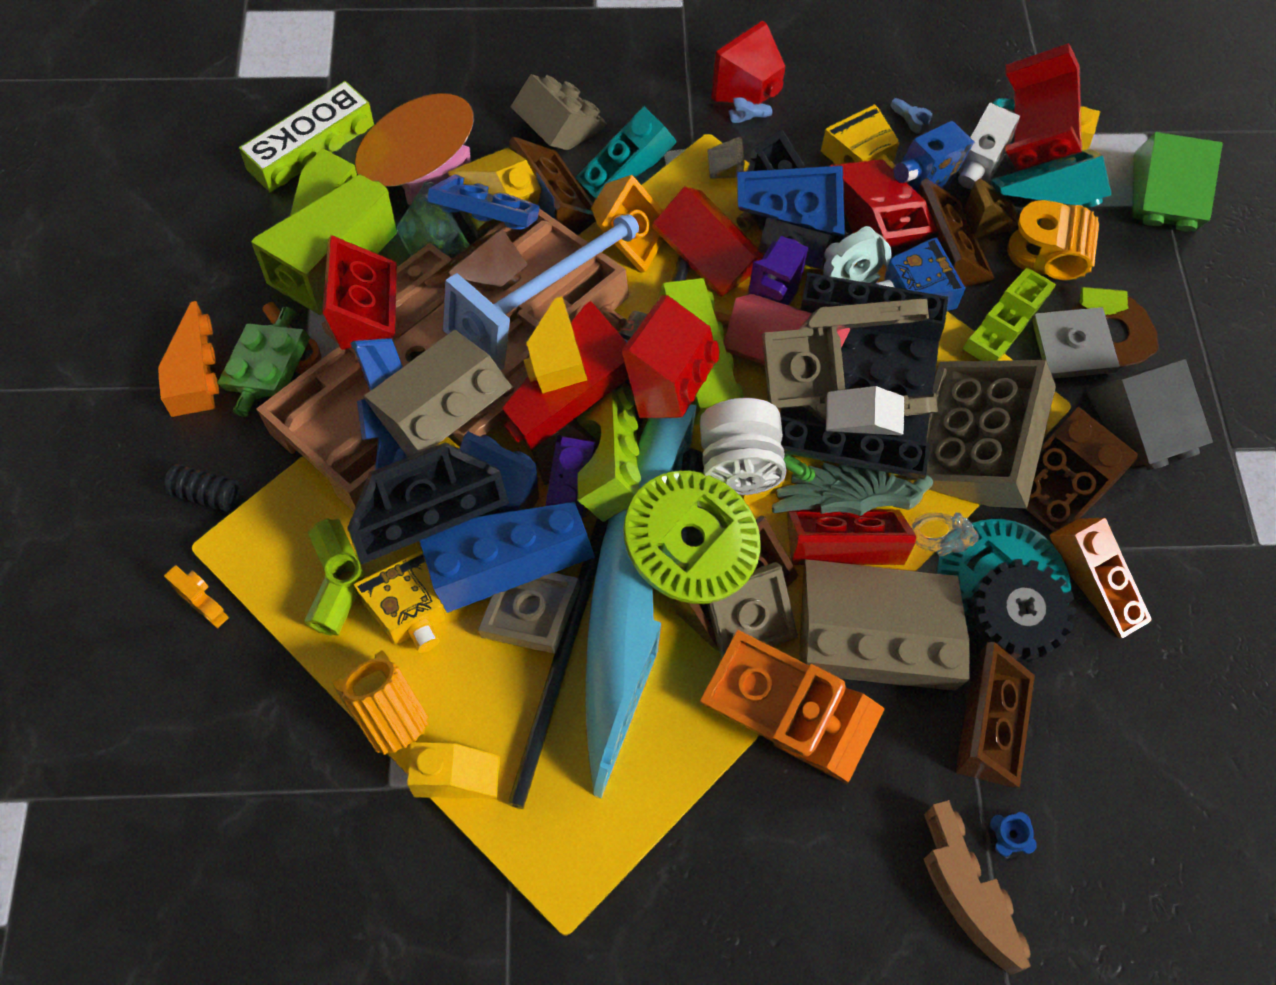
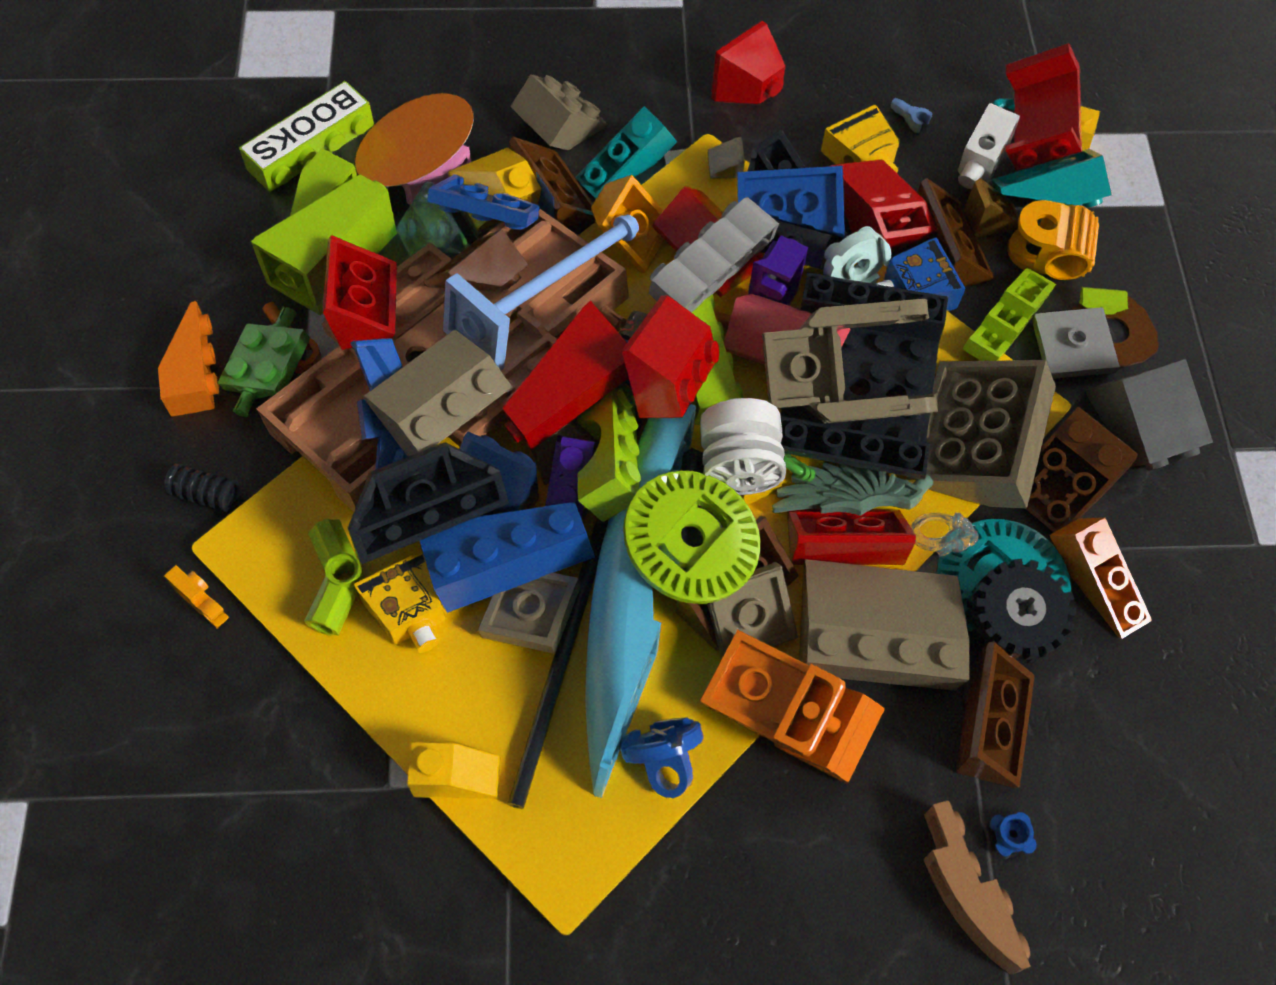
light orange piece [332,650,429,754] -> none
yellow slope [524,296,587,393] -> none
medium blue piece [729,98,772,123] -> none
white slope [826,386,904,435] -> none
blue torso [894,121,974,193] -> none
bright green slope [1132,132,1223,231] -> none
none -> blue tile [619,717,704,798]
none -> light grey brick [649,197,779,313]

